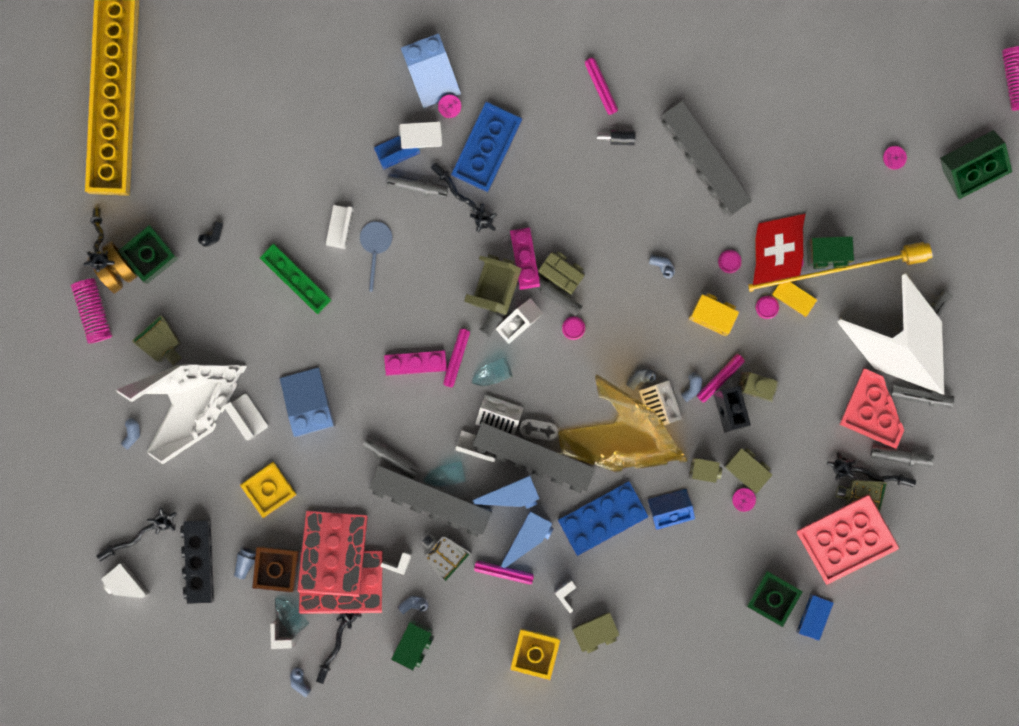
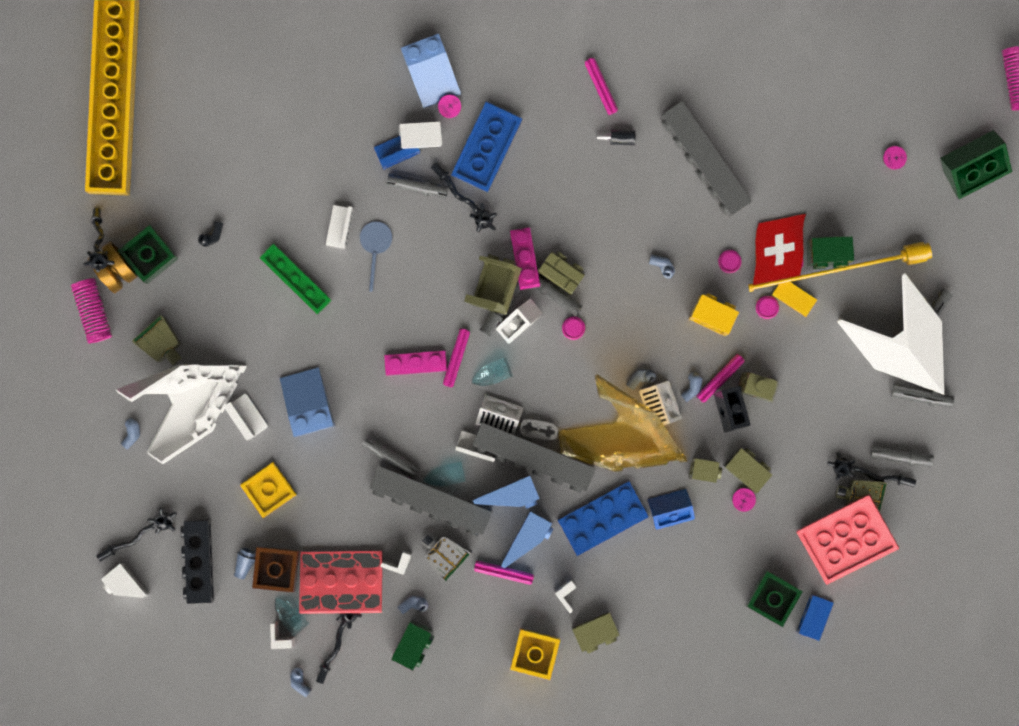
coral plate [297,511,368,597] -> none
coral plate [839,368,904,449] -> none

